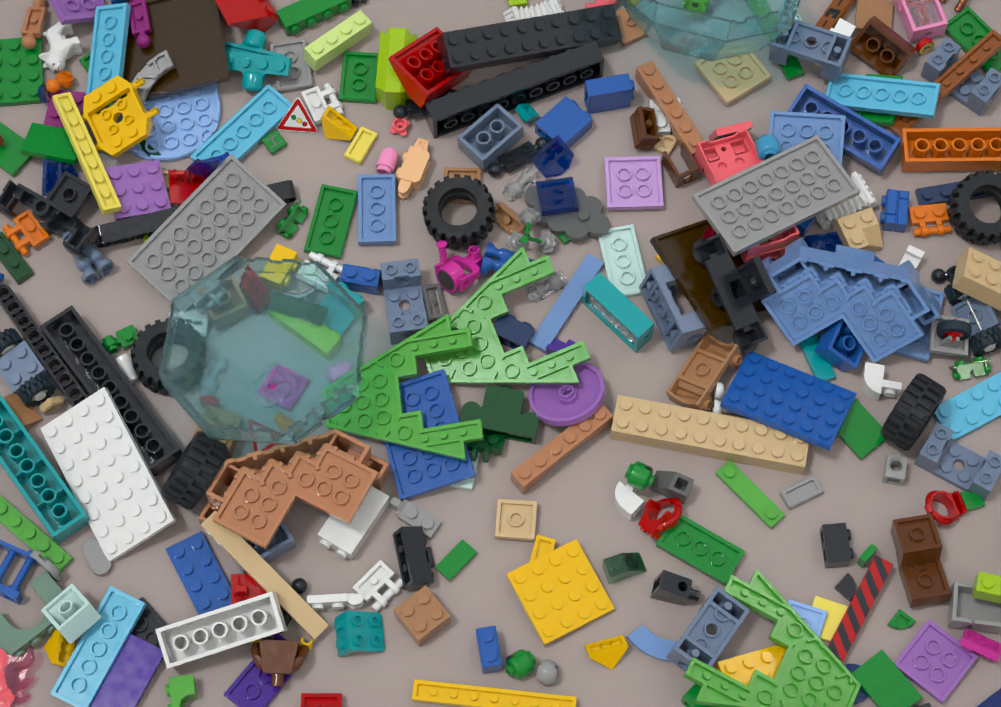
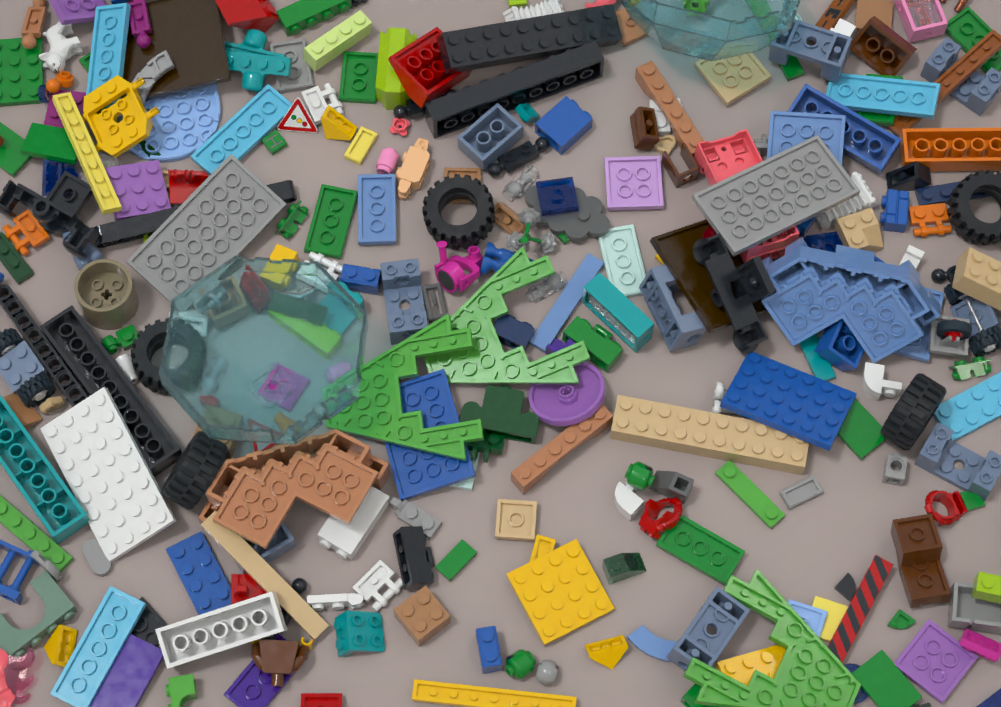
light aqua slope [41,584,102,644] -> none
clear blue slope [187,152,229,178] -> none
clear blue slope [529,135,574,178] -> none
blue brick [584,73,635,114] -> none
black torso [650,570,701,605] -> none
medium nougat piece [666,332,743,412] -> none
coral tile [709,121,753,142] -> none
dark azure head [755,135,781,161] -> none
black brick [820,523,854,569] -> none
green tile [857,544,878,568] -> none
tile [915,38,934,55] -> none
none -> dark tan brick [74,259,139,330]
none -> green piece [562,316,623,373]
none -> black slope [886,161,931,191]

